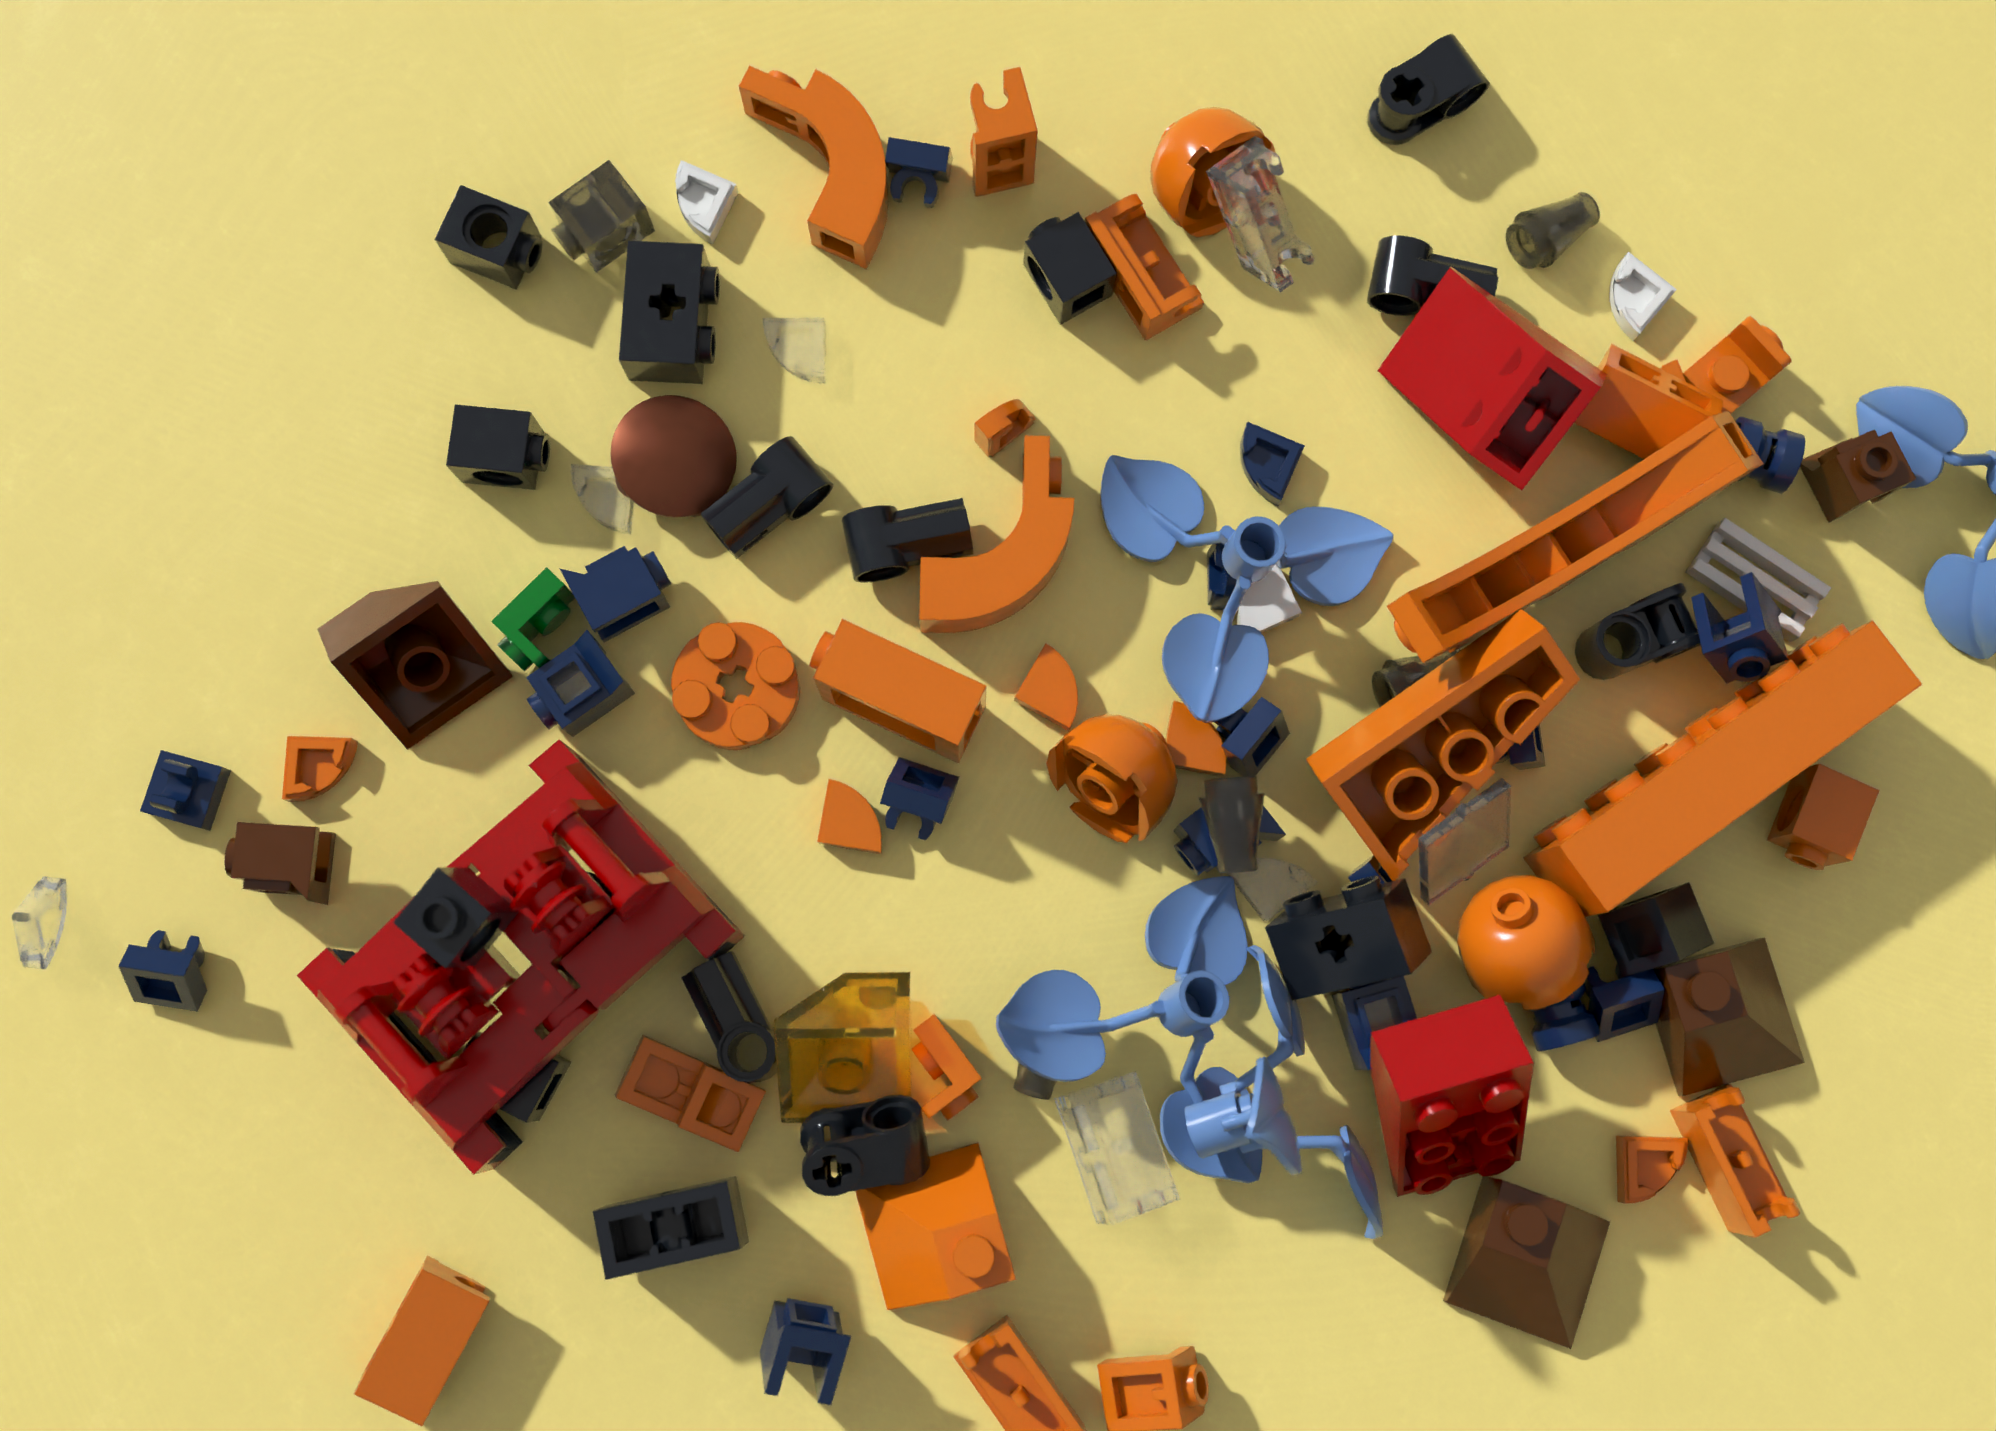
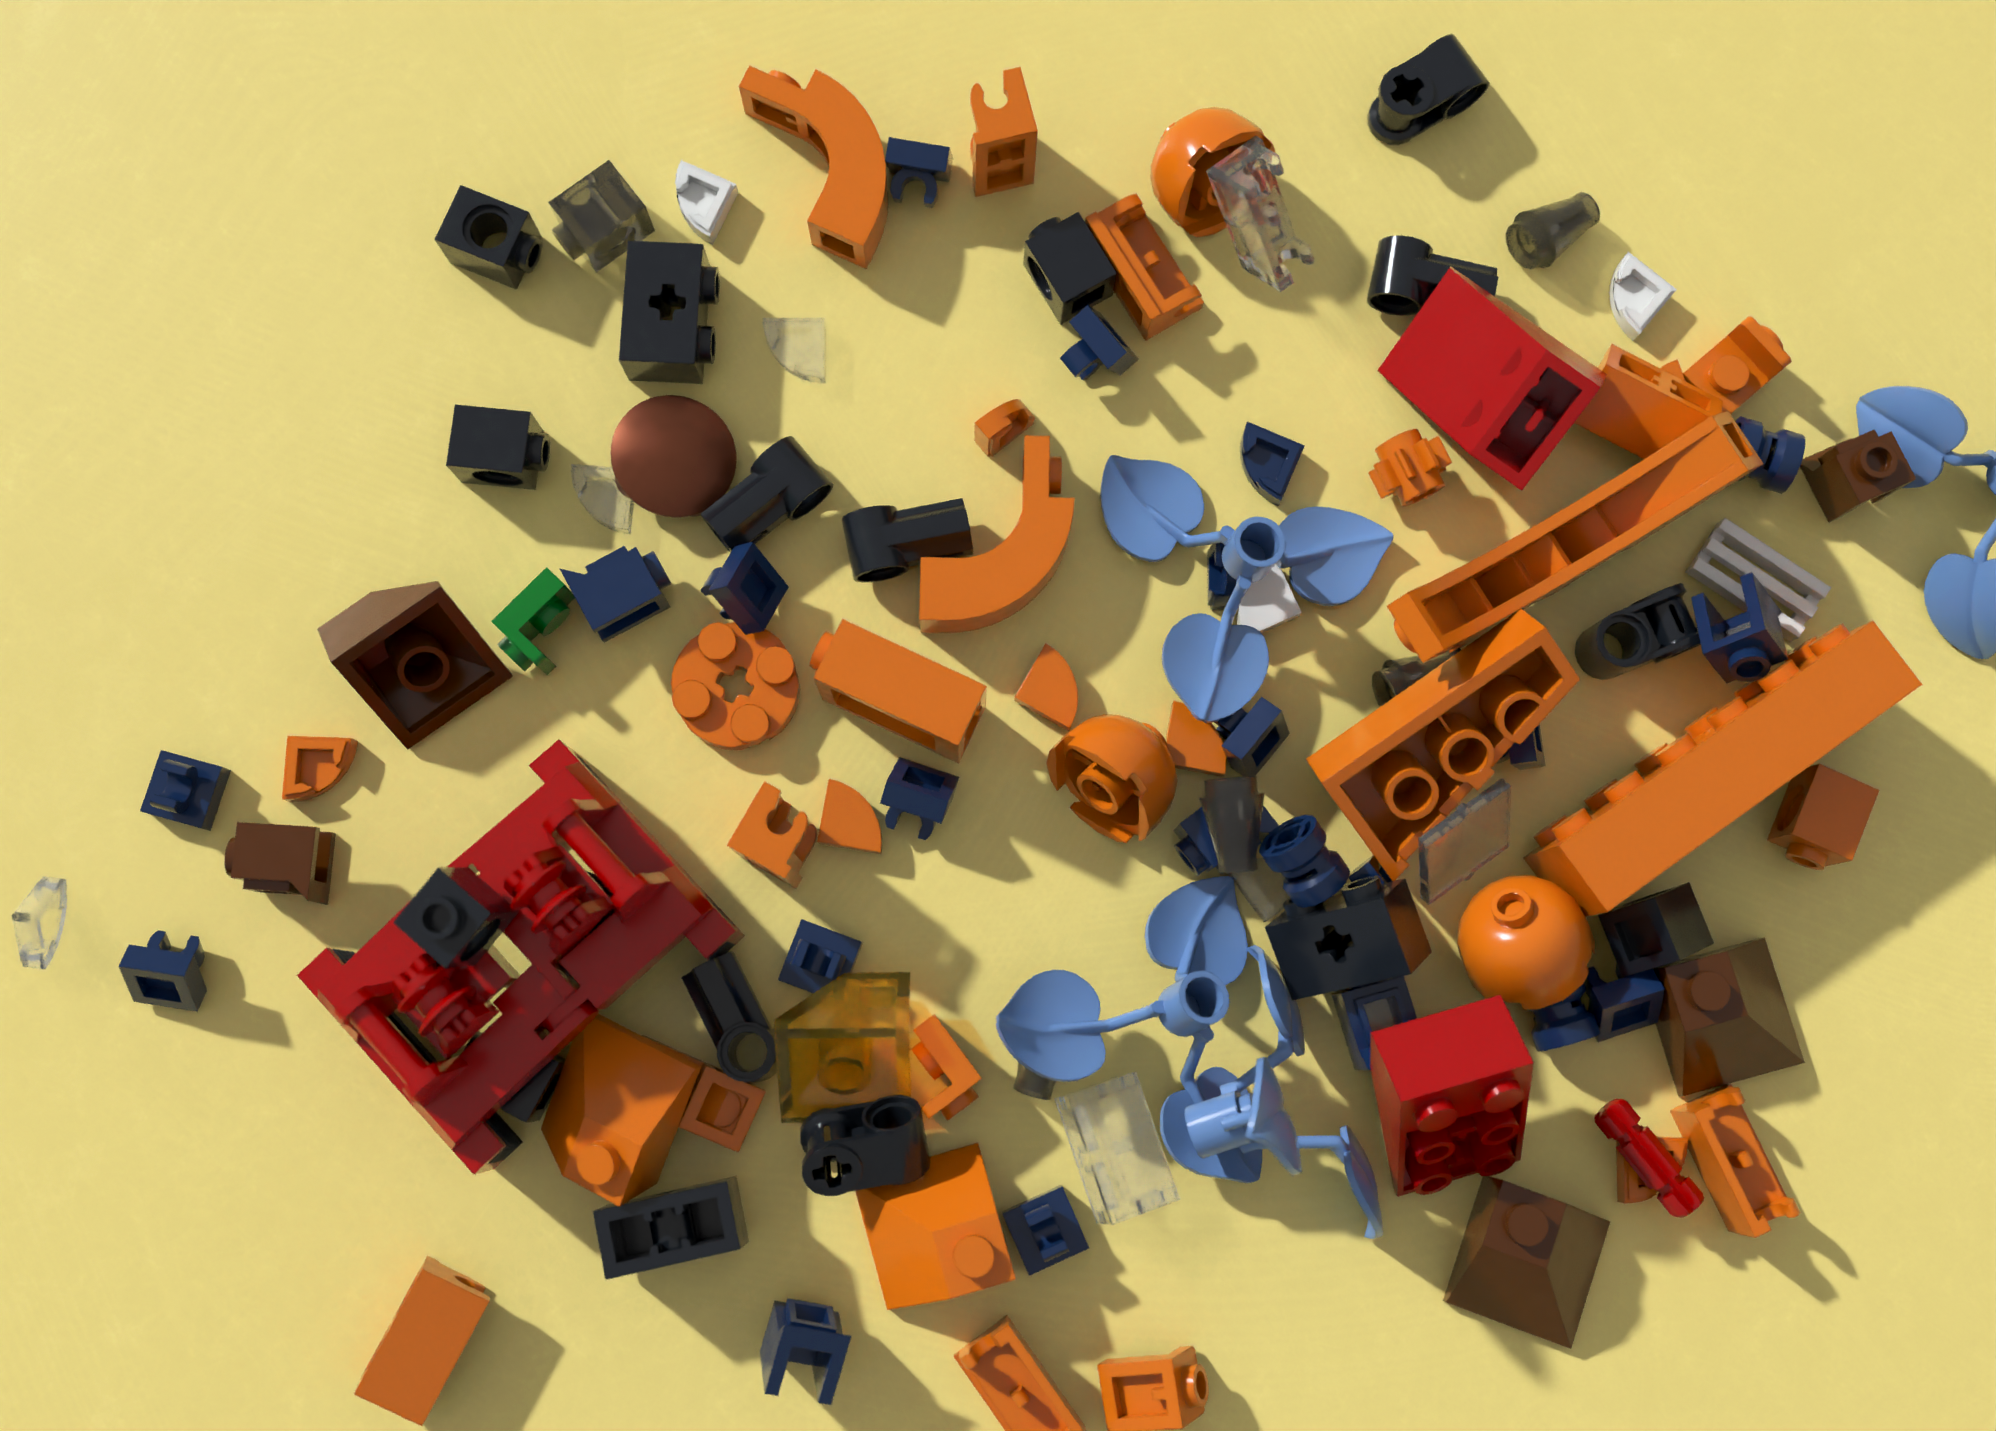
dark blue window [526,630,635,737] -> none
none -> orange slope [541,1014,701,1207]
none -> dark blue tile [700,542,789,635]
none -> orange hinge [727,781,817,889]
none -> dark blue tile [778,919,863,1003]
none -> dark blue tile [1002,1185,1089,1276]
none -> dark blue tile [1060,305,1139,381]
none -> dark blue wheel [1259,815,1350,908]
none -> orange gear [1368,429,1452,506]
none -> red axle [1594,1098,1704,1218]

